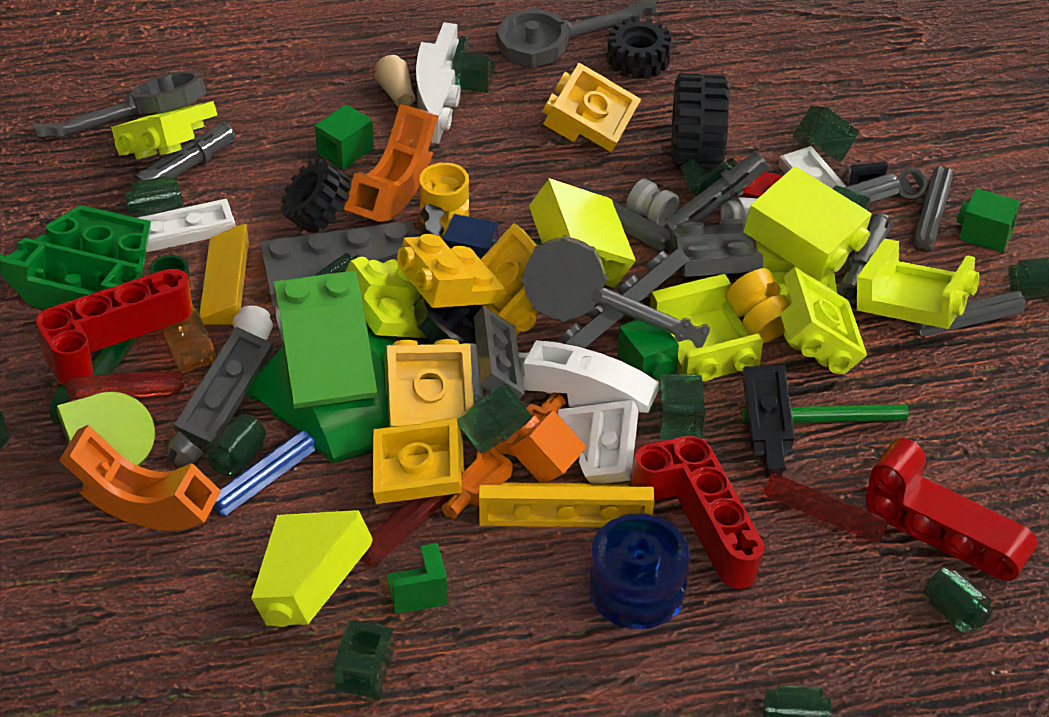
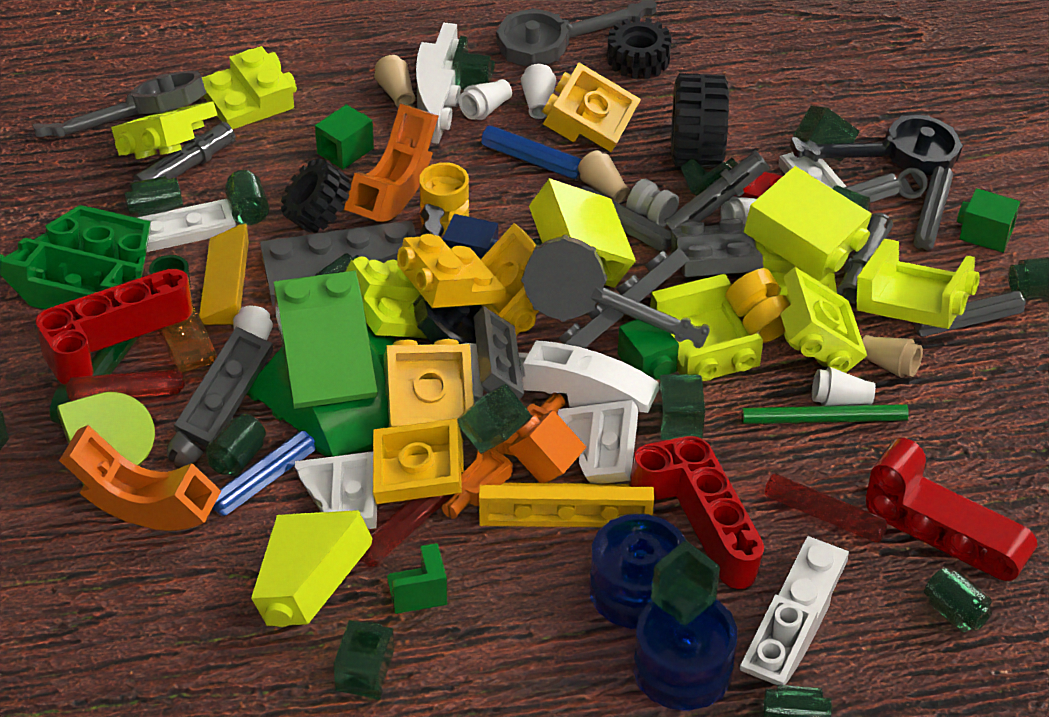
black hinge [742,365,795,478] -> none
black slope [841,162,888,186] -> none
none -> neon yellow plate [202,46,297,129]
none -> clear green brick [225,170,269,225]
none -> white wing [295,452,377,529]
none -> white cone [459,79,512,120]
none -> blue axle [481,125,582,179]
none -> white cone [521,64,556,119]
none -> tan cone [578,150,630,203]
none -> clear blue wheel [633,590,738,711]
none -> clear green panel [651,540,720,626]
none -> white slope [740,536,849,687]
none -> black piece [790,115,963,175]
none -> white cone [812,367,875,406]
none -> tan cone [862,335,923,378]

